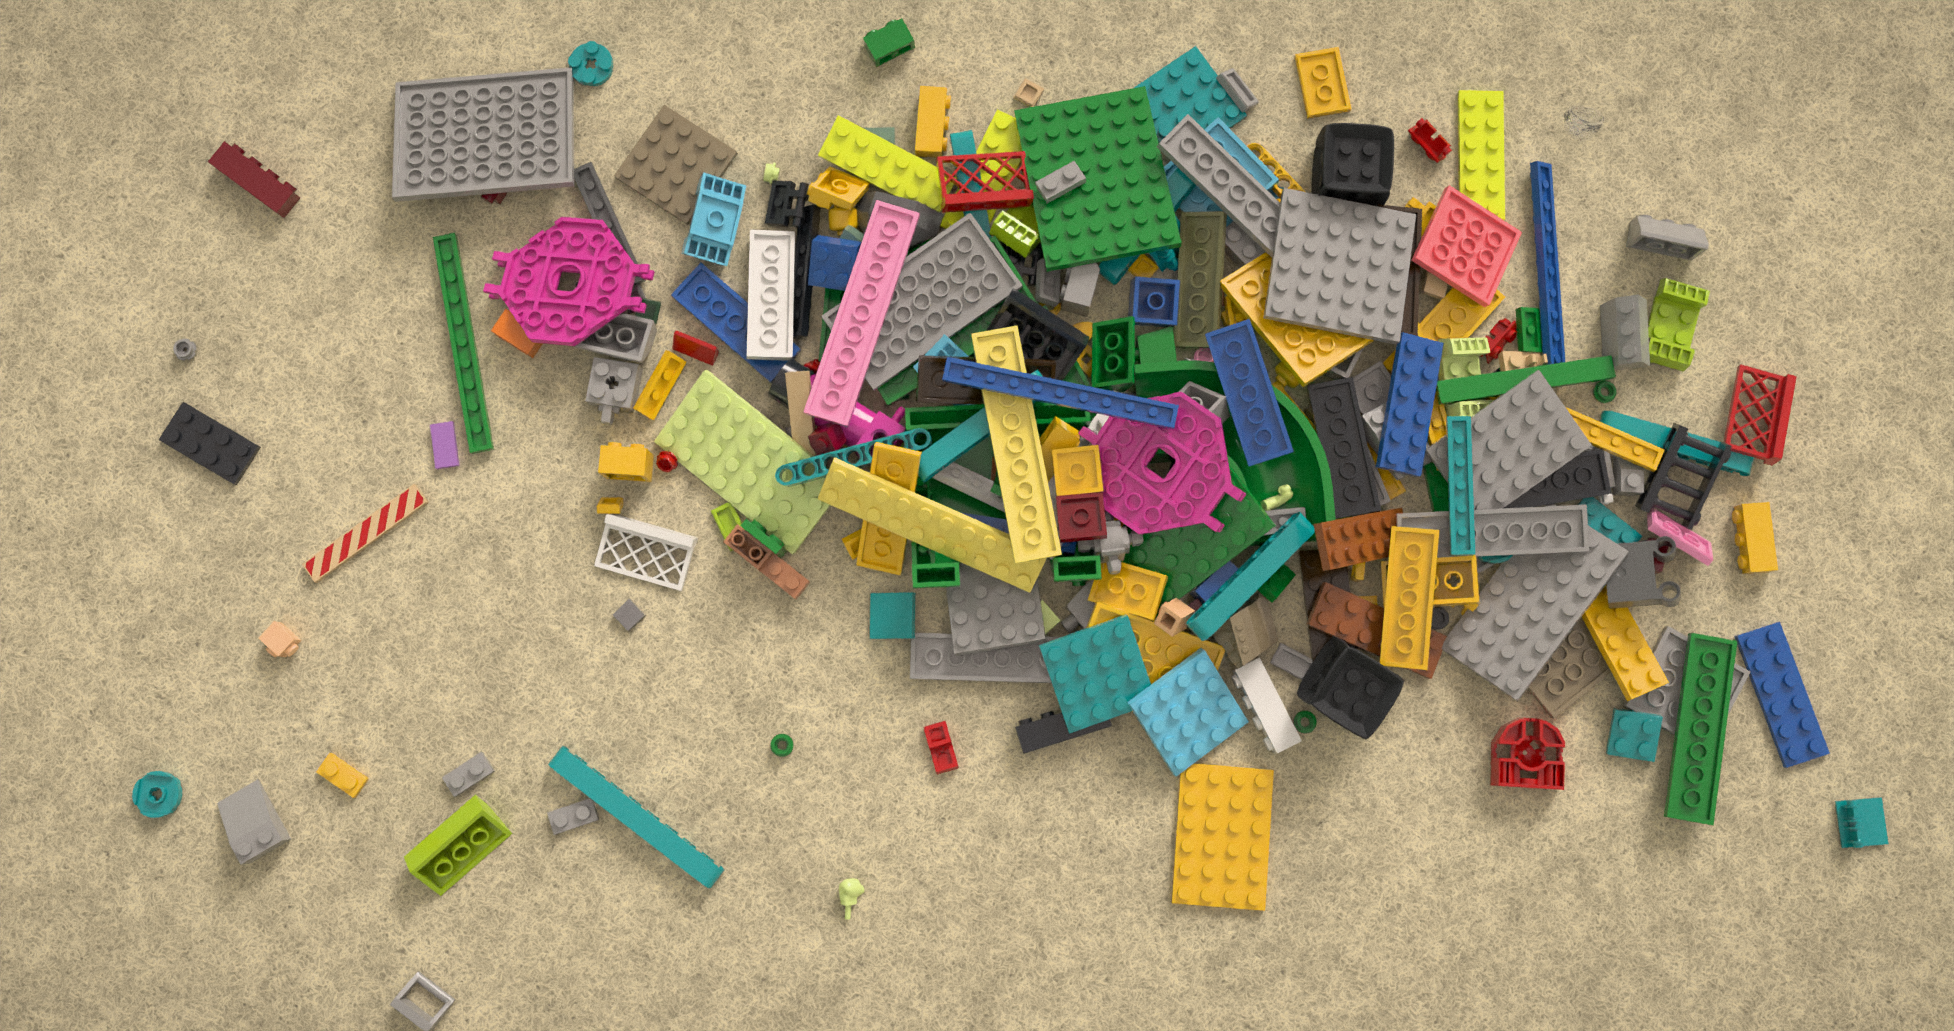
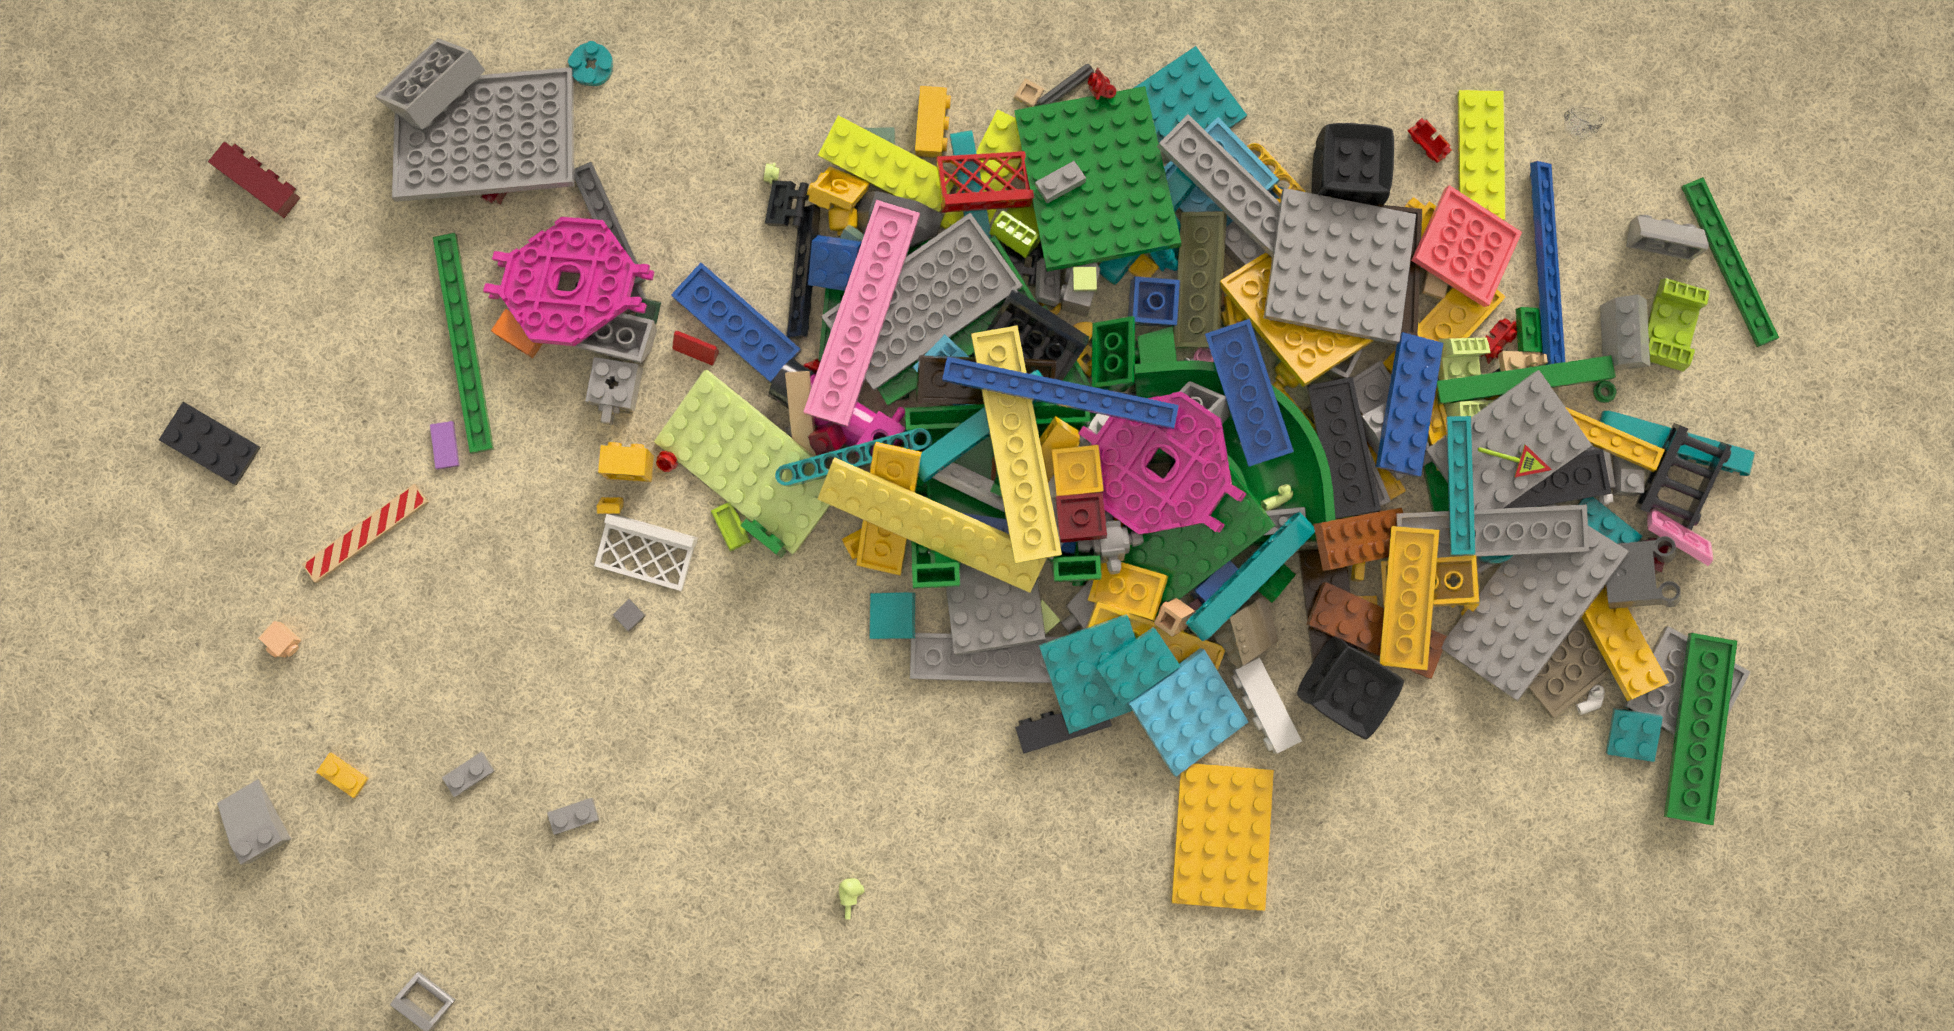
teal plate [132,771,182,818] -> none
light grey plate [173,339,197,360] -> none
lime slope [404,794,512,896] -> none
teal beam [548,745,725,889] -> none
dark tan plate [614,105,738,225] -> none
yellow plate [633,350,686,420] -> none
medium azure plate [681,172,746,266] -> none
nougat slope [723,524,810,600] -> none
white plate [747,230,795,360] -> none
green plate [770,734,794,757] -> none
green brick [863,18,915,67] -> none
red slope [923,721,959,775] -> none
light grey tile [1216,68,1259,113] -> none
light grey tile [1270,643,1313,680] -> none
green plate [1293,710,1317,734] -> none
yellow tile [1294,47,1352,119] -> none
black tile [1431,607,1449,630] -> none
red connector [1490,717,1565,790] -> none
red fence [1723,364,1797,466] -> none
yellow brick [1732,502,1778,574] -> none
blue plate [1734,622,1830,768] -> none
teal hinge [1835,797,1889,848] -> none
none -> light grey slope [375,38,485,130]
none -> dark grey axle [1037,64,1094,106]
none -> yellowish green tile [1073,267,1097,292]
none -> red hinge [1088,68,1117,100]
none -> teal plate [1096,627,1181,706]
none -> piece [1478,444,1552,477]
none -> white arm [1576,685,1605,715]
none -> green tile [1681,177,1779,347]

